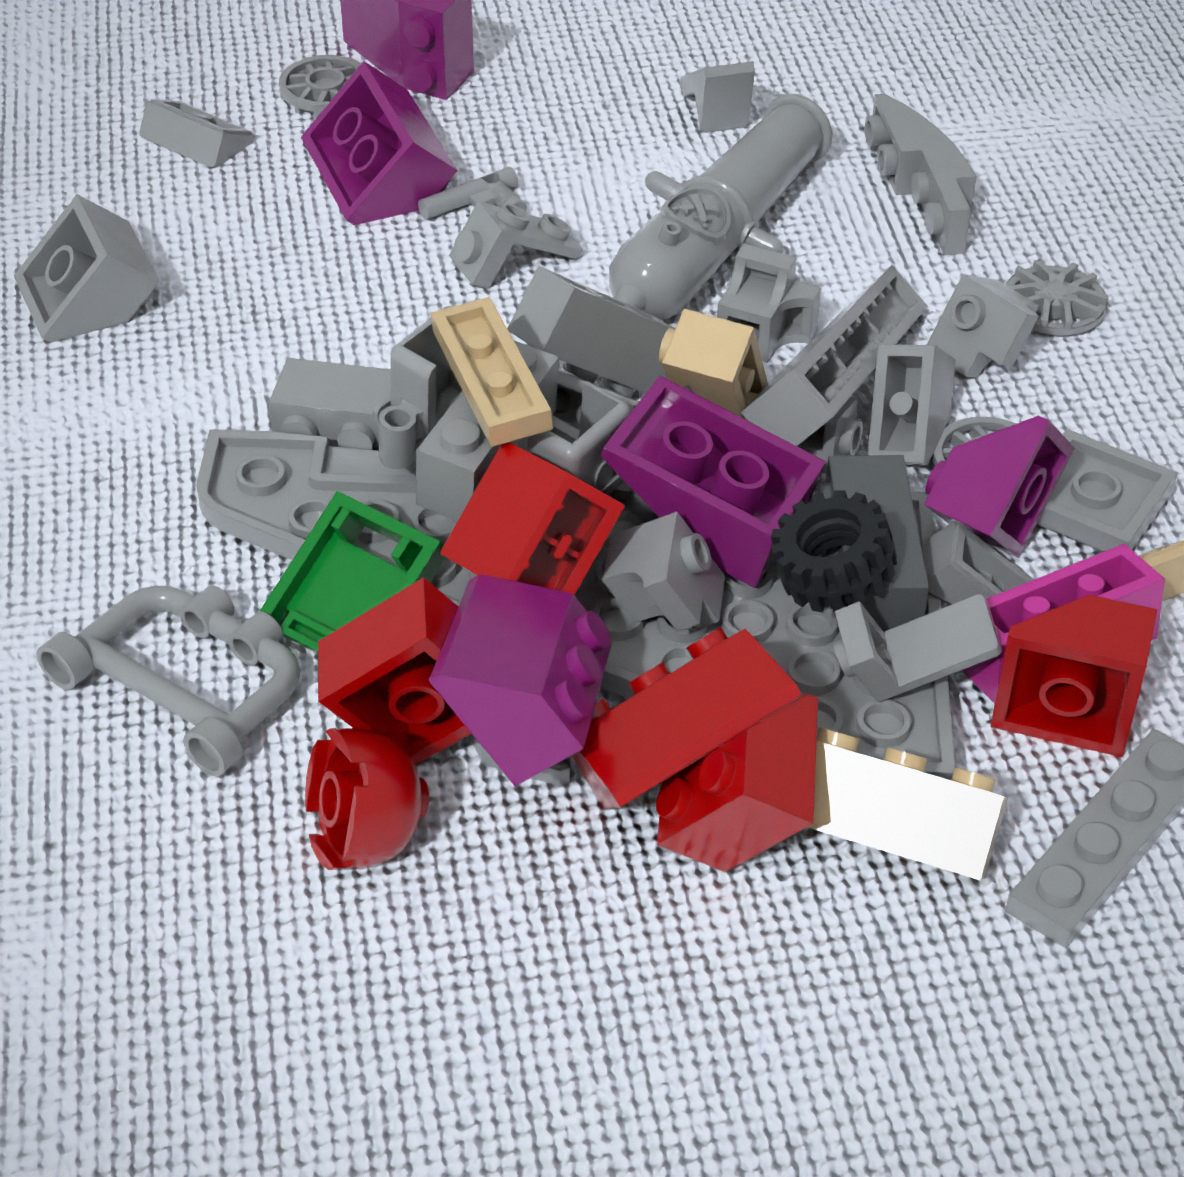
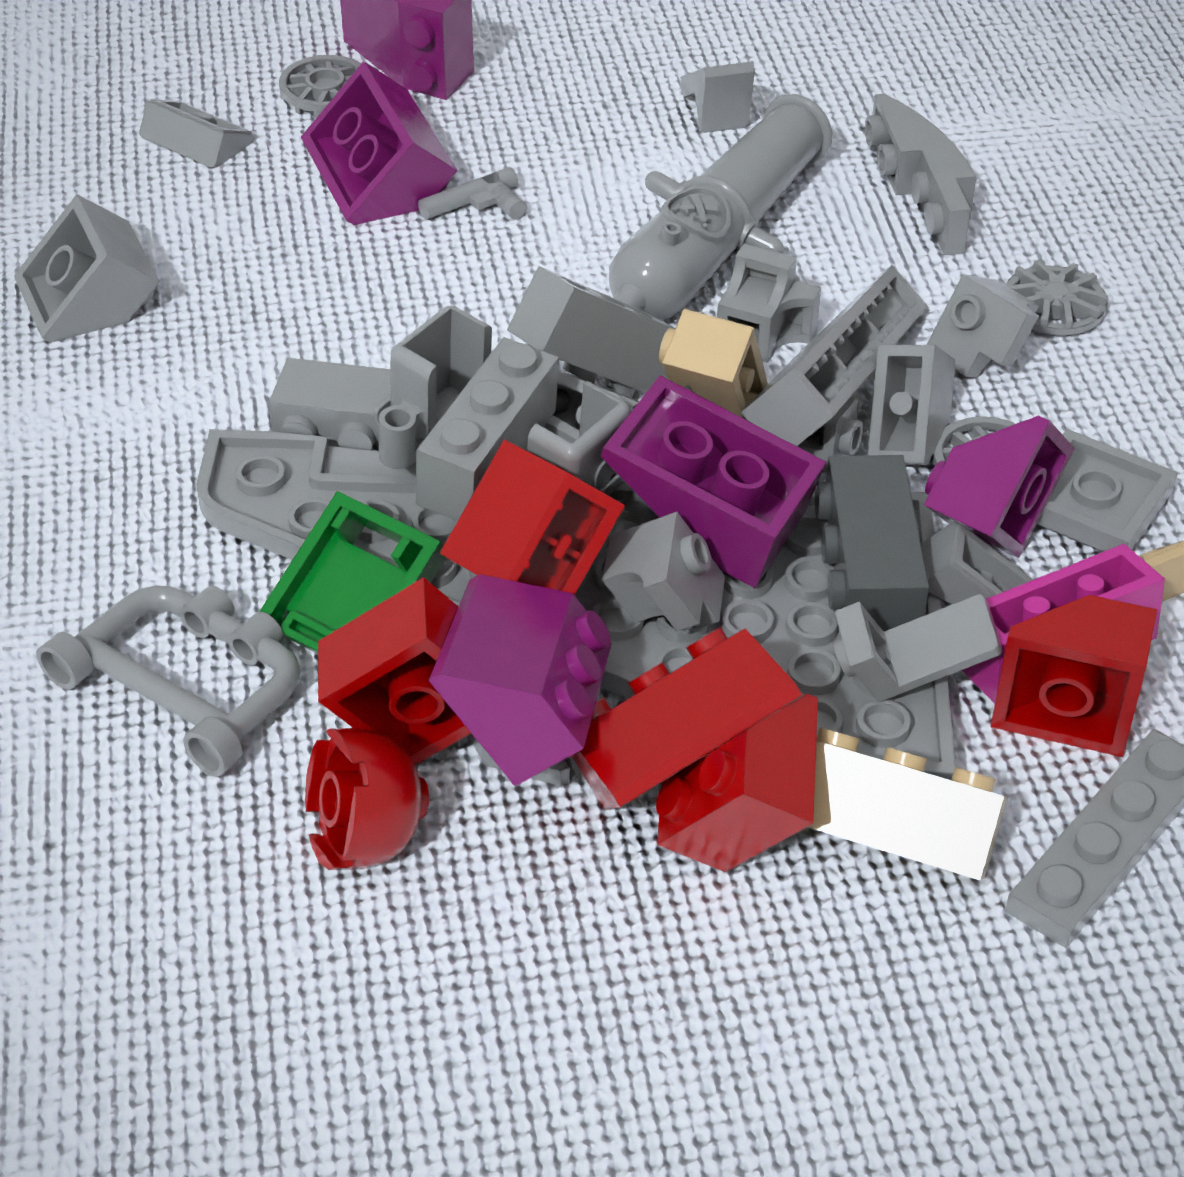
tan plate [430,297,553,447] -> none
light grey bracket [449,201,583,289] -> none
black tyre [770,490,897,613] -> none

